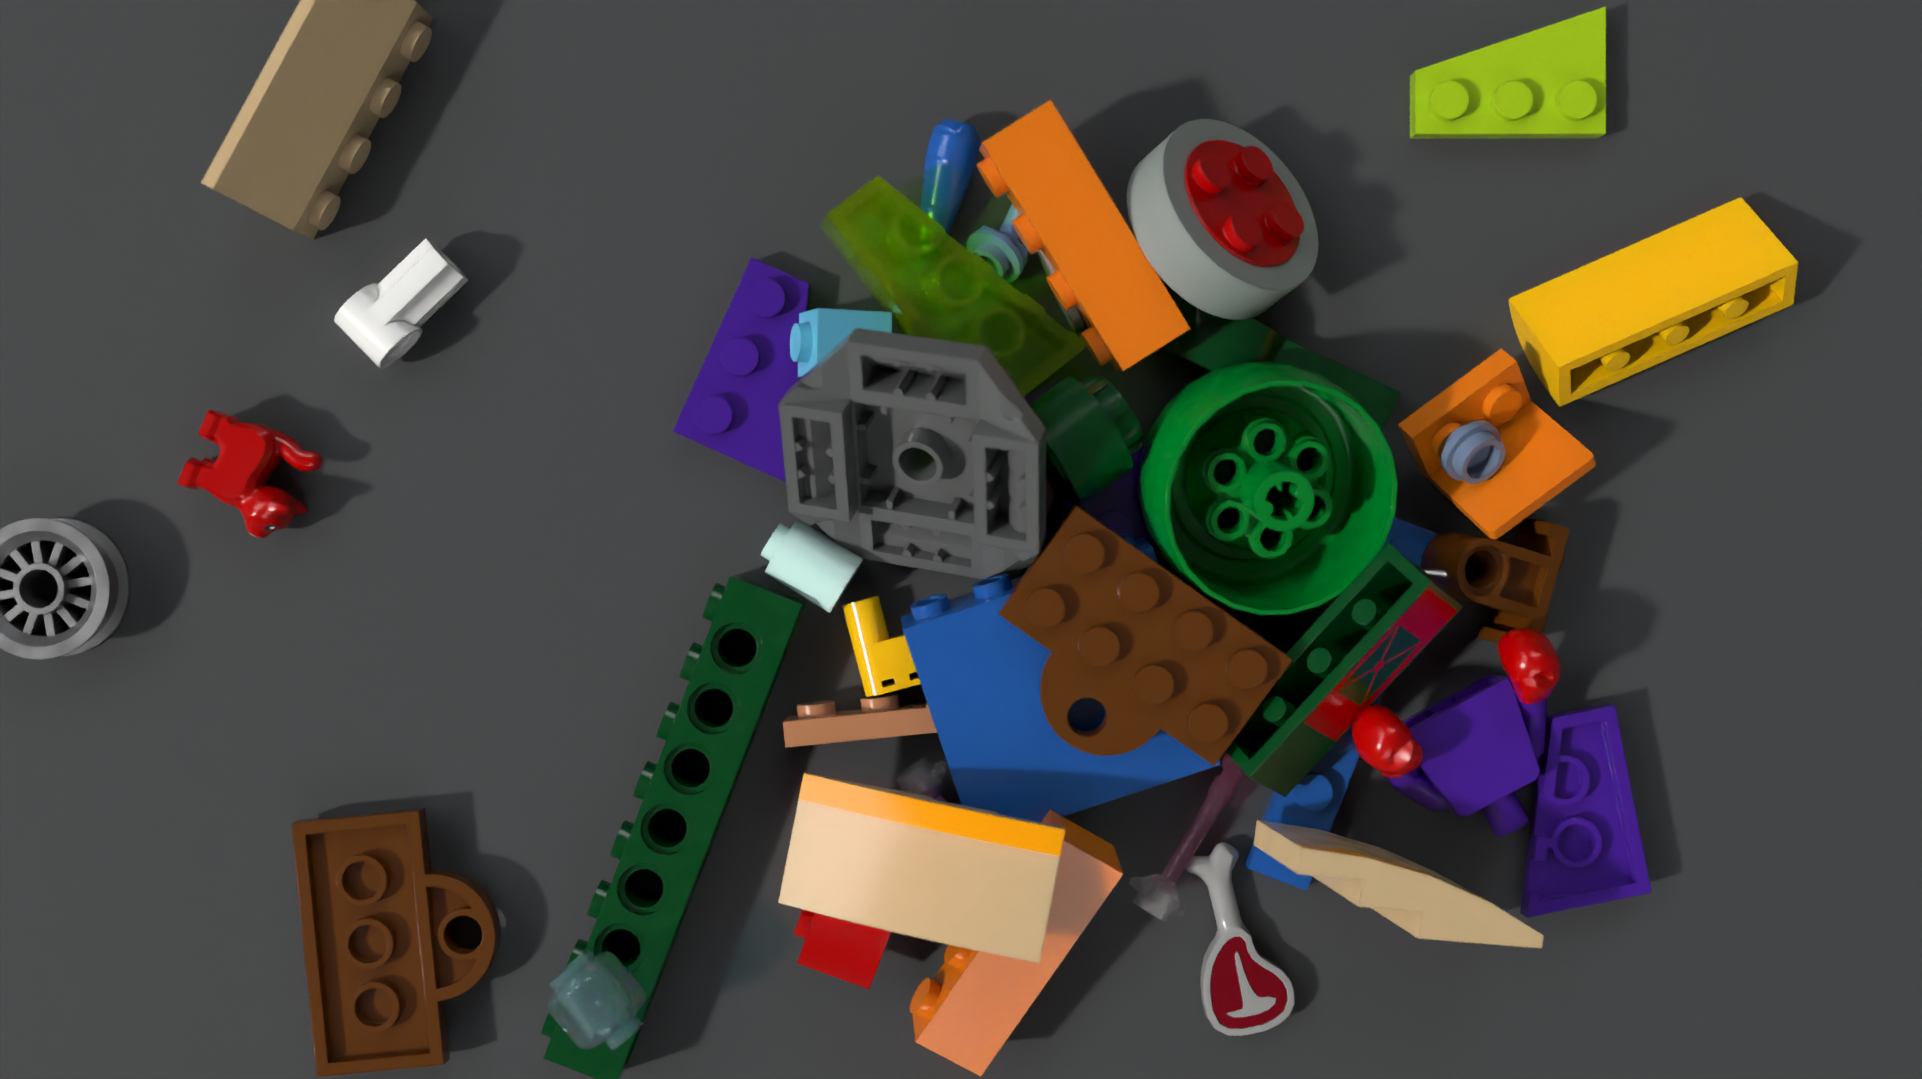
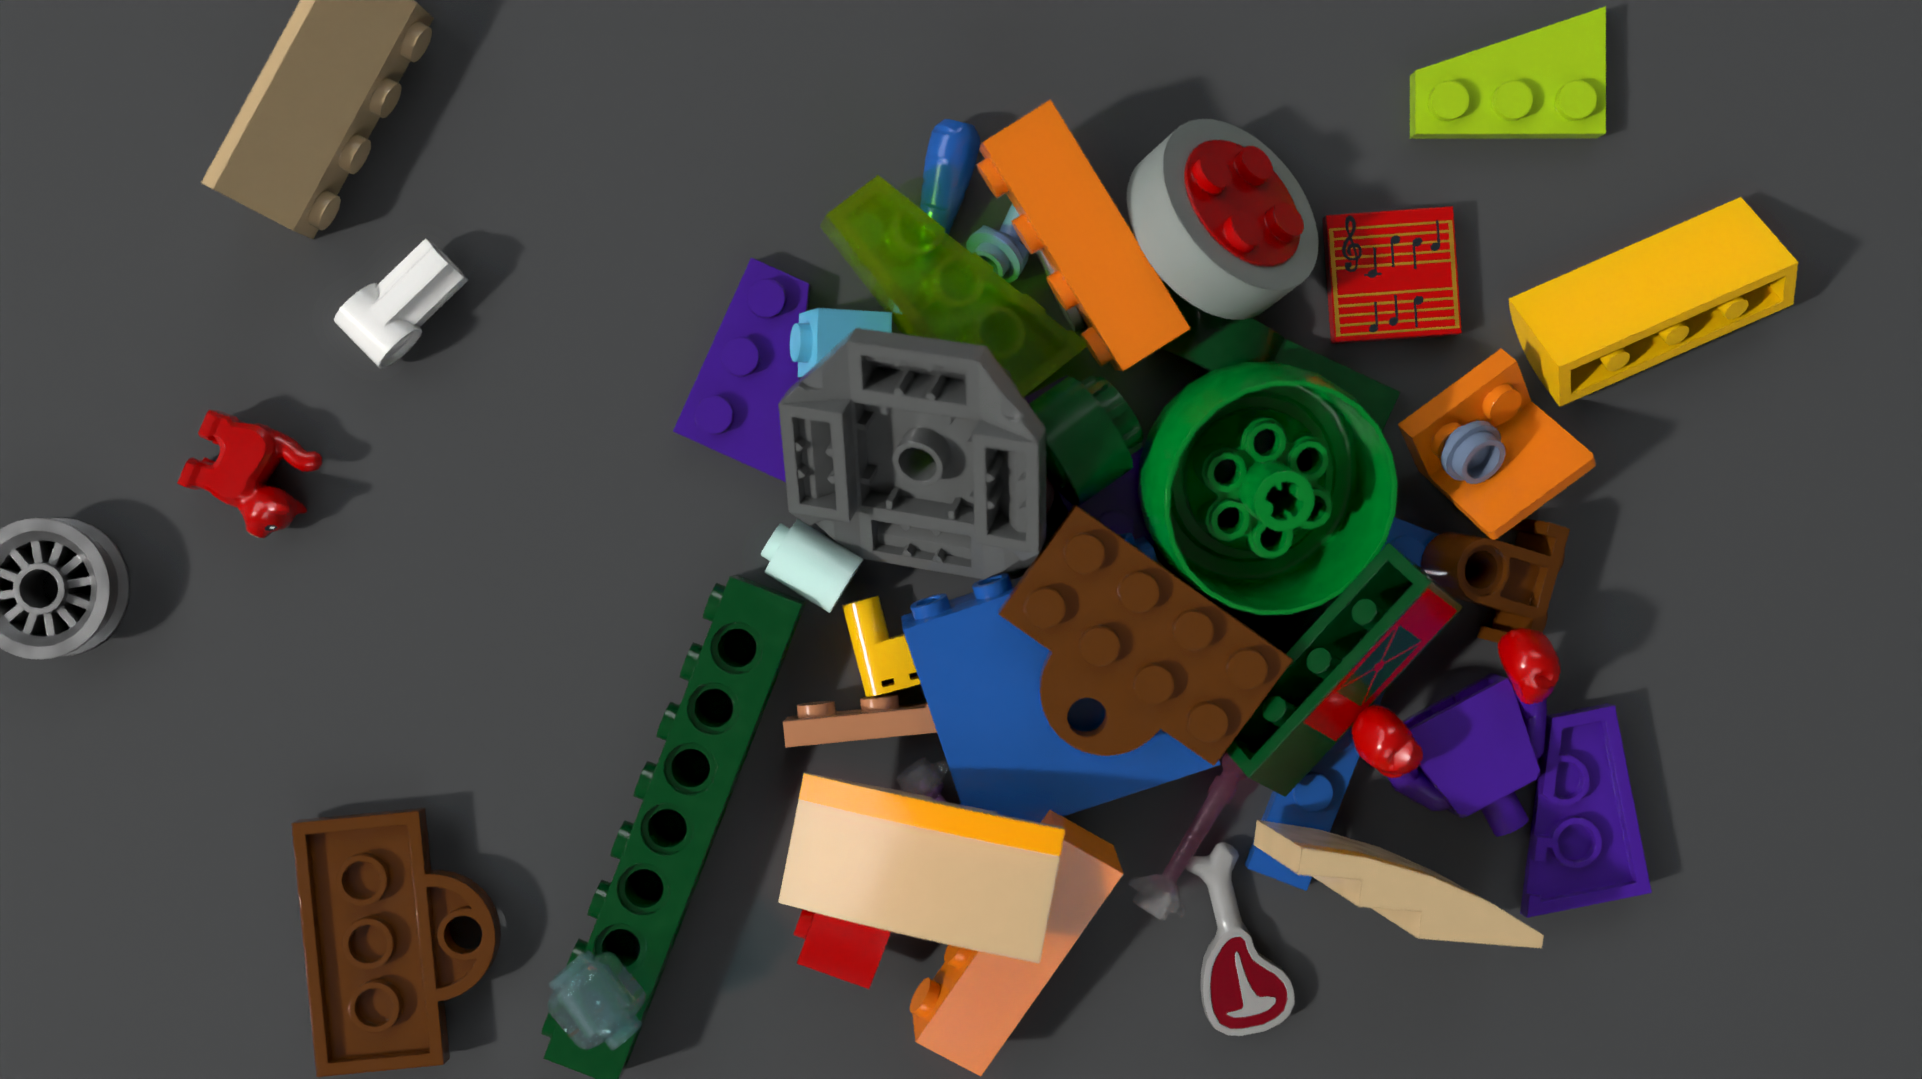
none -> red tile [1322,206,1462,344]

